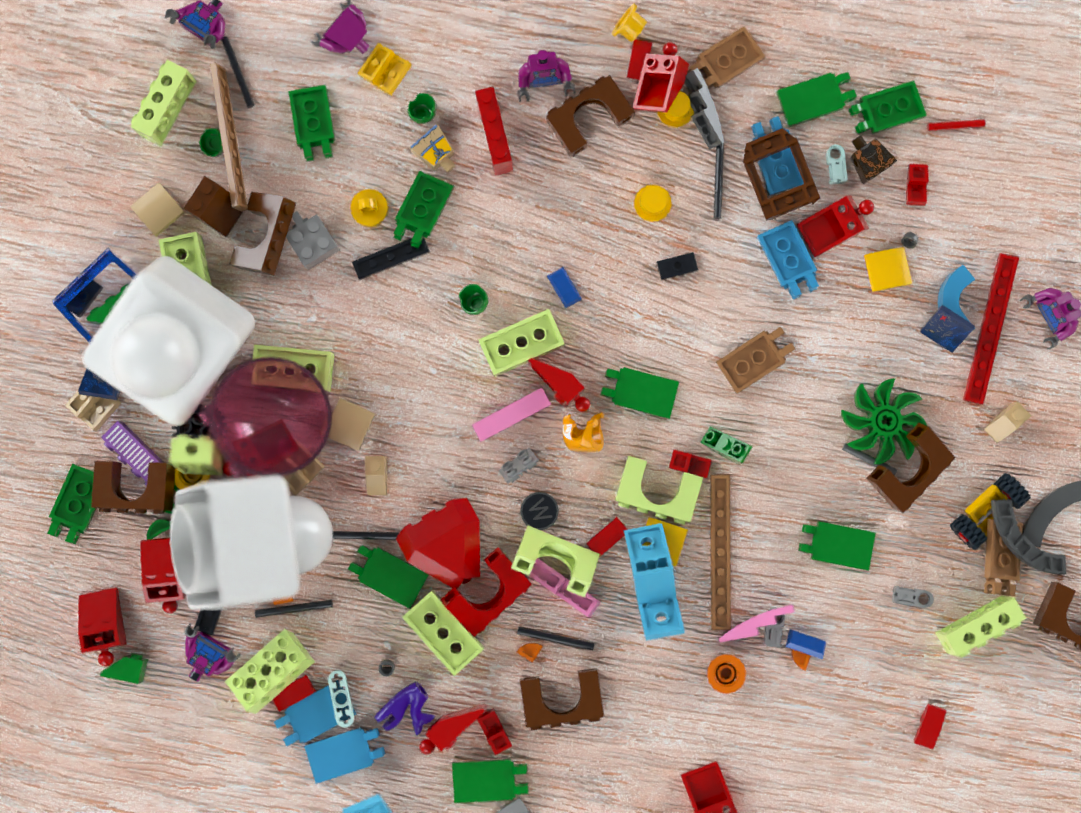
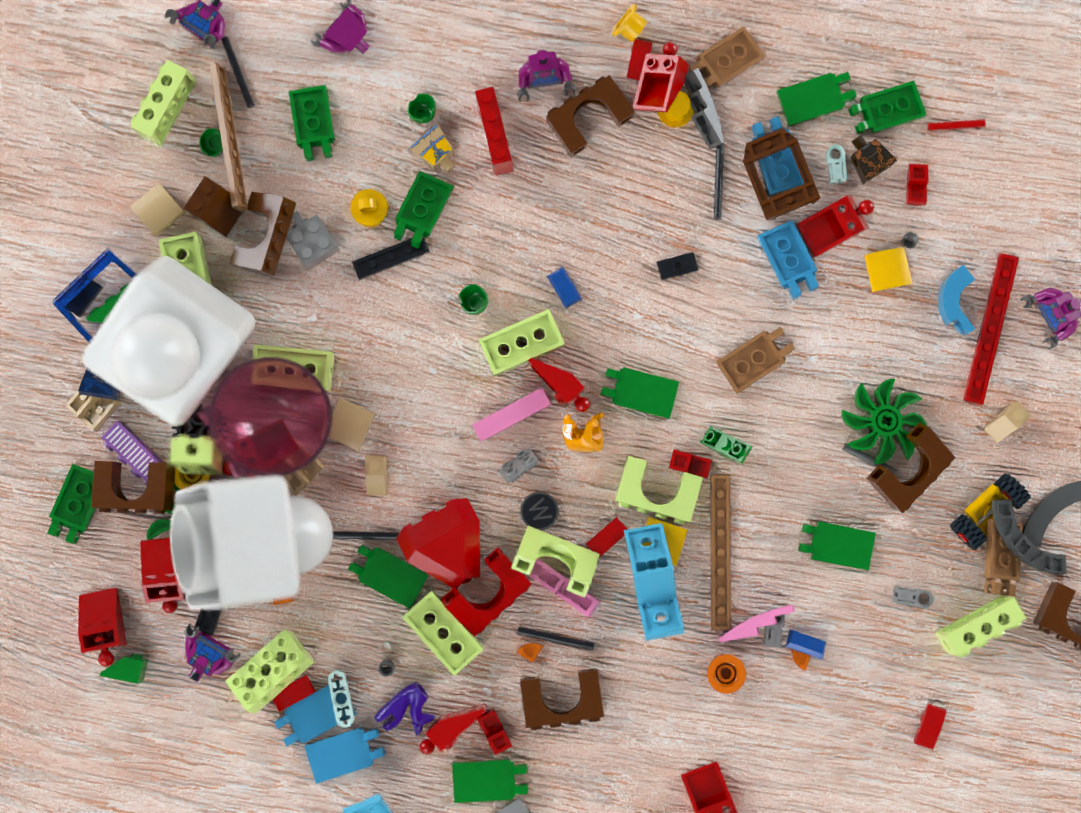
black bar [255,600,333,618] -> none
yellow slope [357,43,412,96] -> none
yellow piece [634,185,672,222] -> none
dark blue tile [920,305,975,353] -> none

